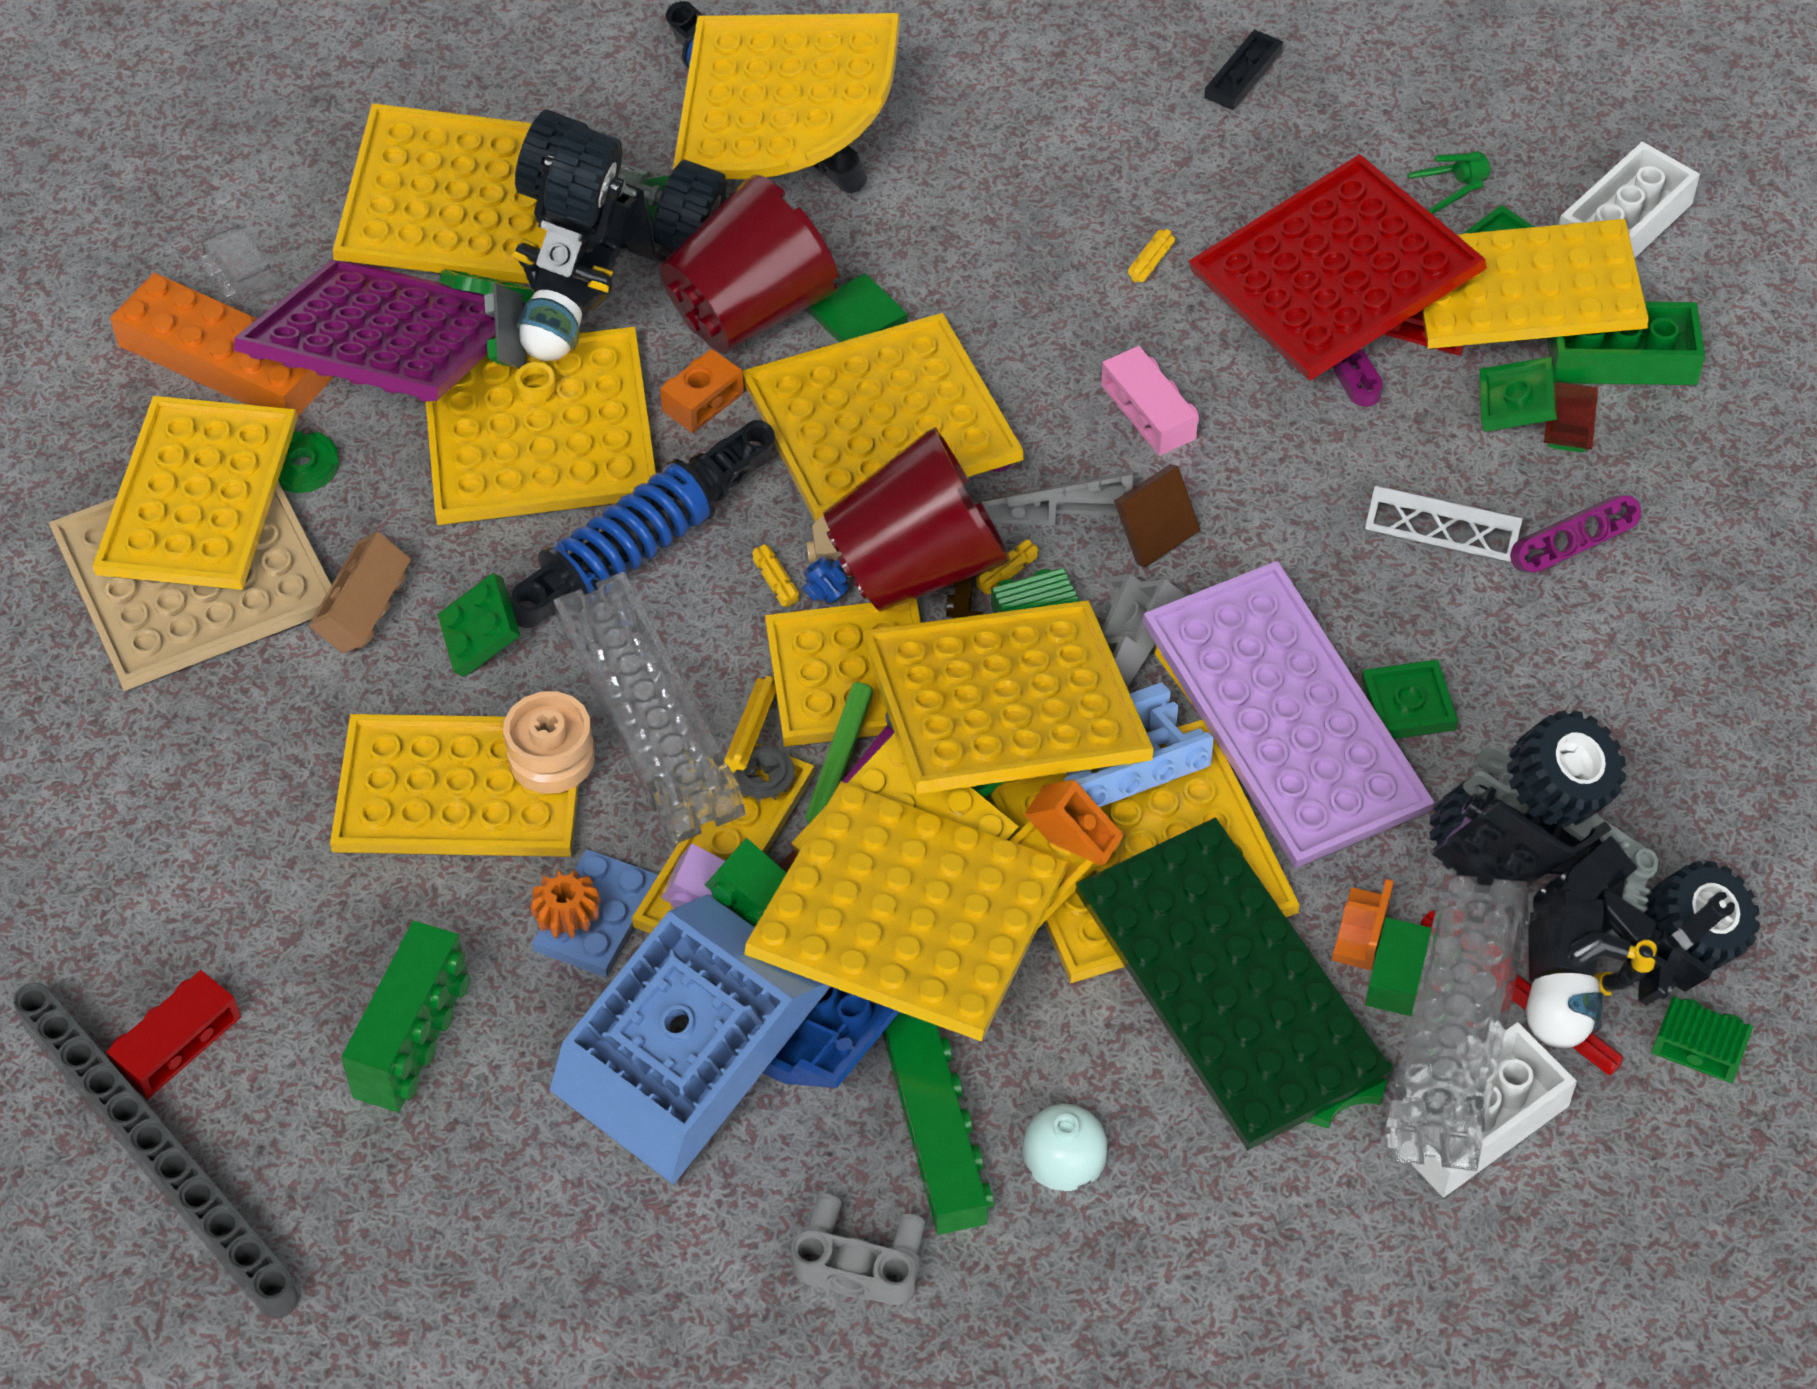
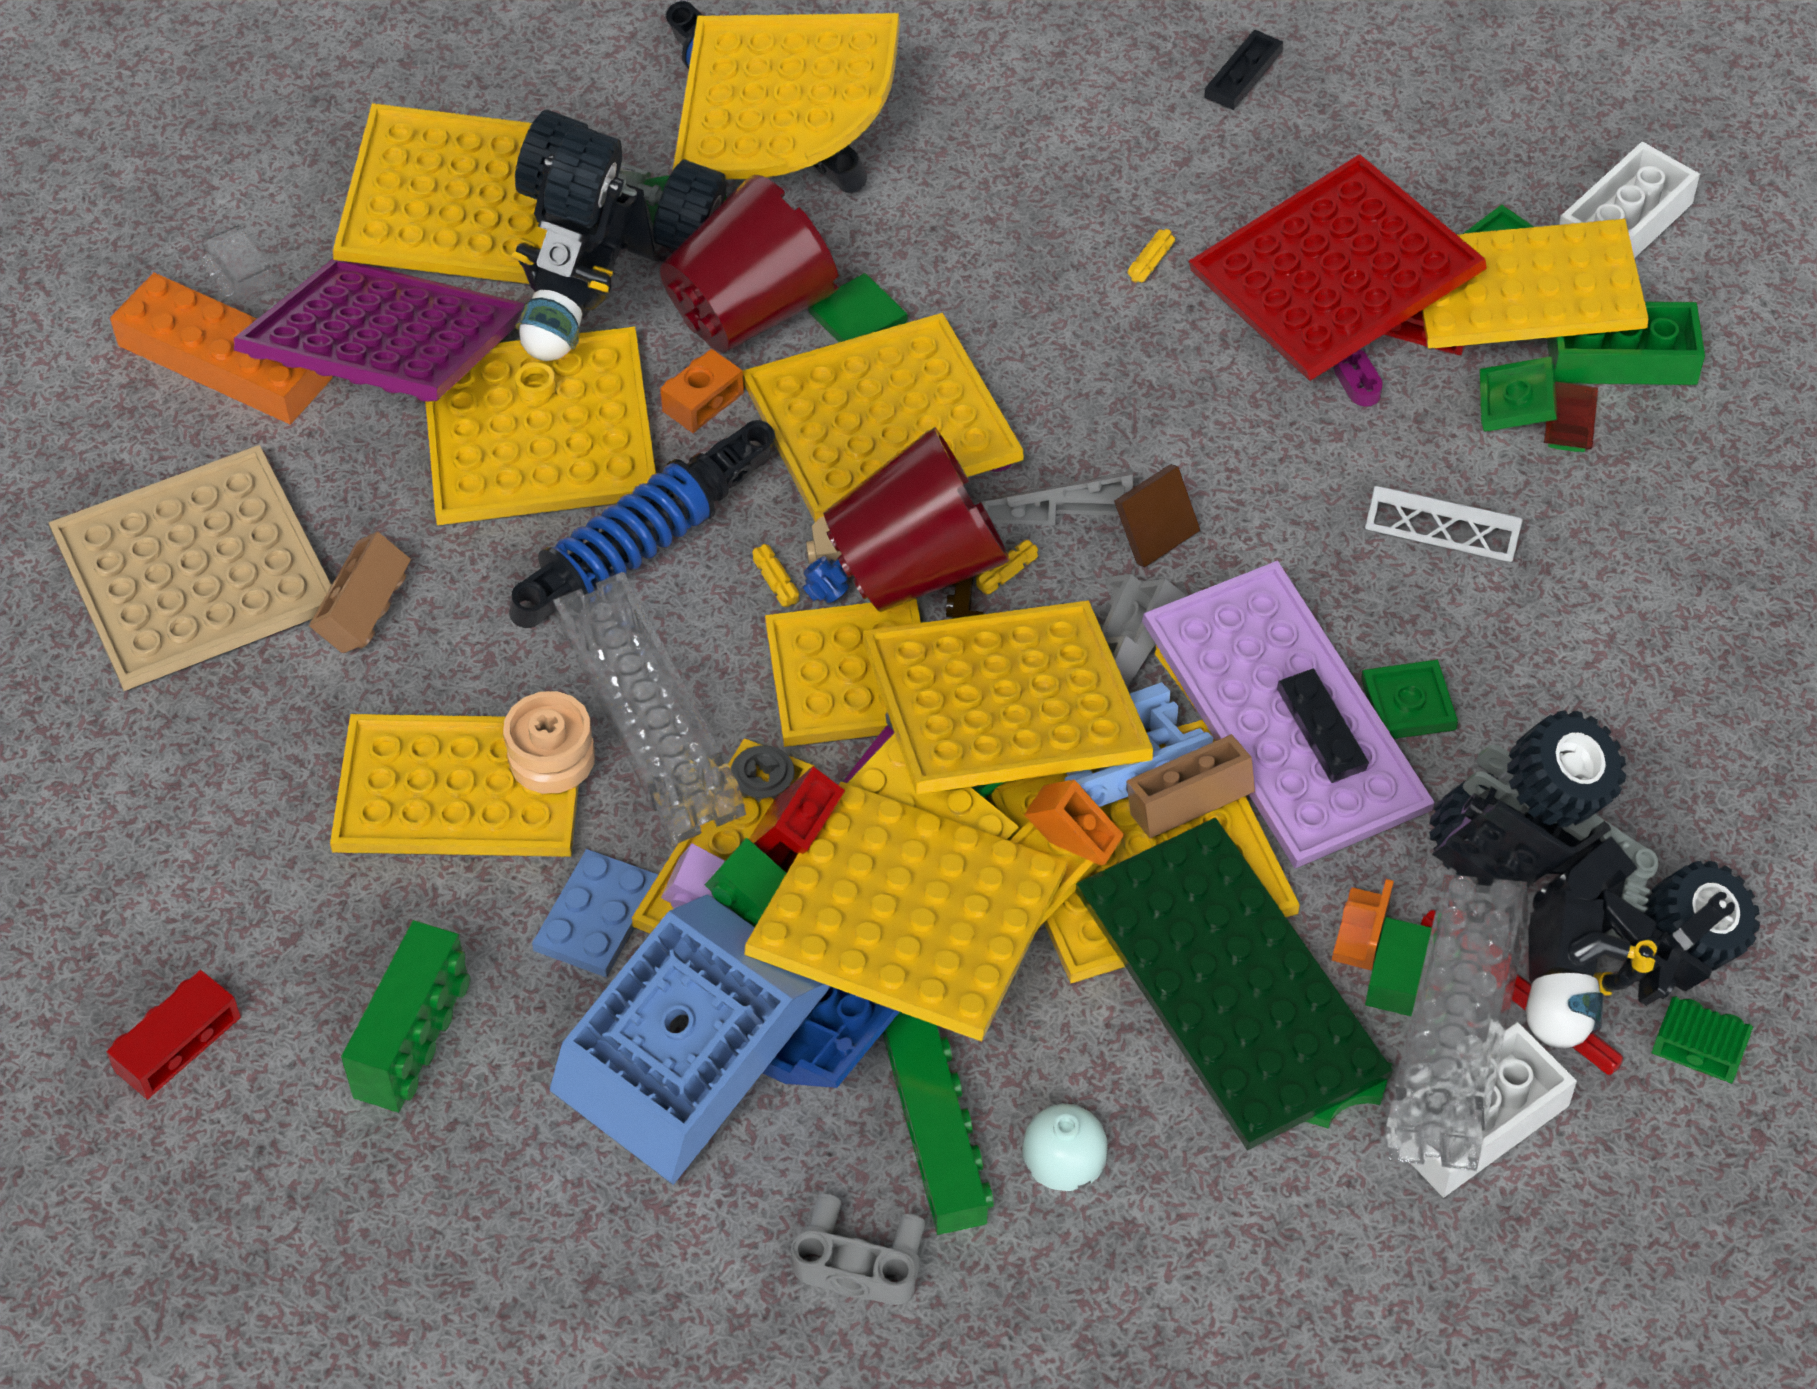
dark grey beam [13,983,298,1319] -> none
yellow plate [92,396,298,590] -> none
green tile [278,431,339,493] -> none
green plate [437,572,520,677] -> none
green tile [440,269,534,304] -> none
dark grey piece [484,283,526,369] -> none
orange gear [530,868,601,939] -> none
yellow axle [724,676,776,773] -> none
bright green axle [805,682,873,824] -> none
green brick [991,567,1079,613] -> none
bright pink brick [1101,346,1199,456] -> none
green plant [1407,151,1490,214] -> none
magenta beam [1510,495,1641,573] -> none
none -> red panel [749,766,845,867]
none -> medium nougat brick [1126,734,1255,838]
none -> black plate [1277,668,1369,783]

